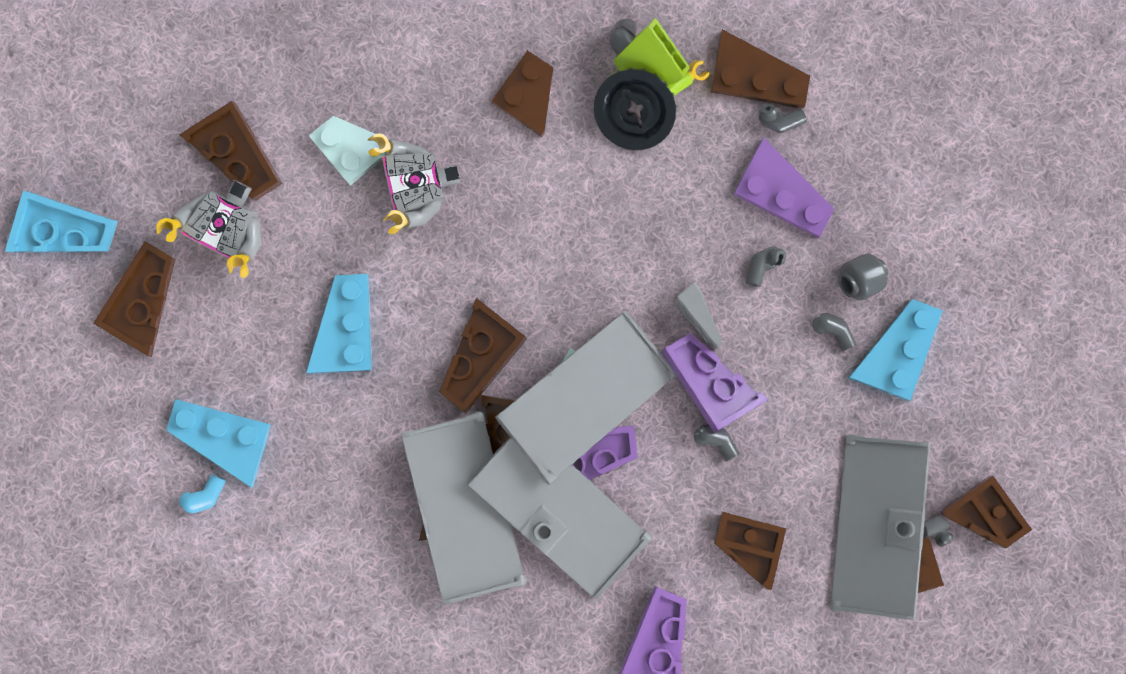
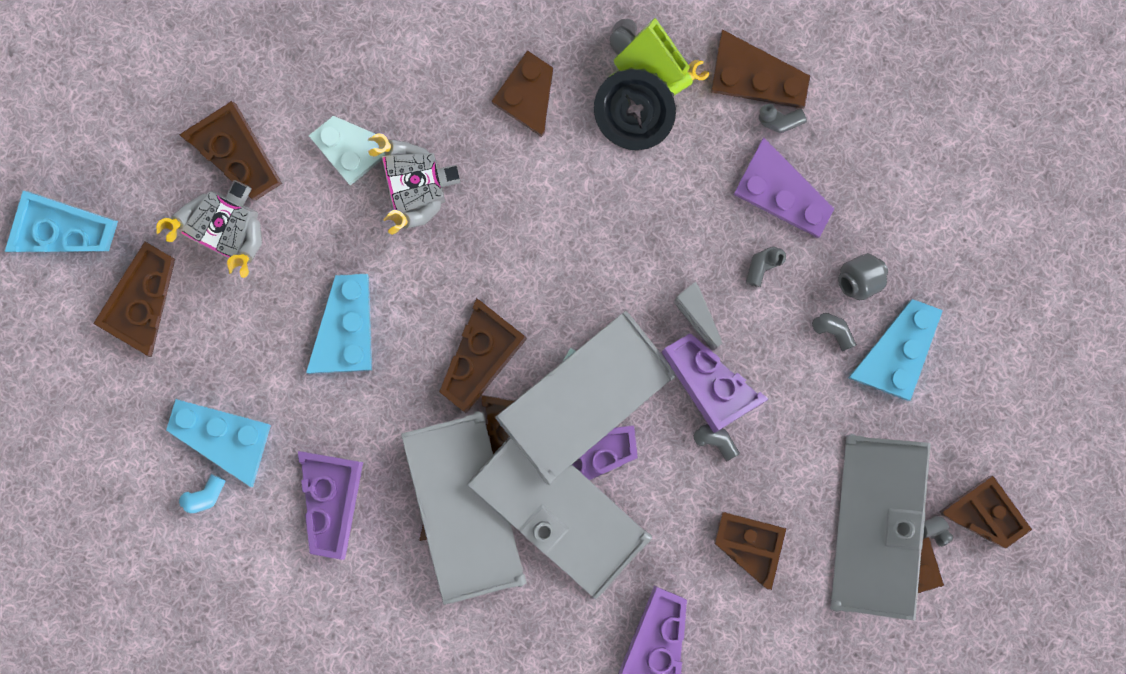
none -> medium lavender wing [298,451,363,560]

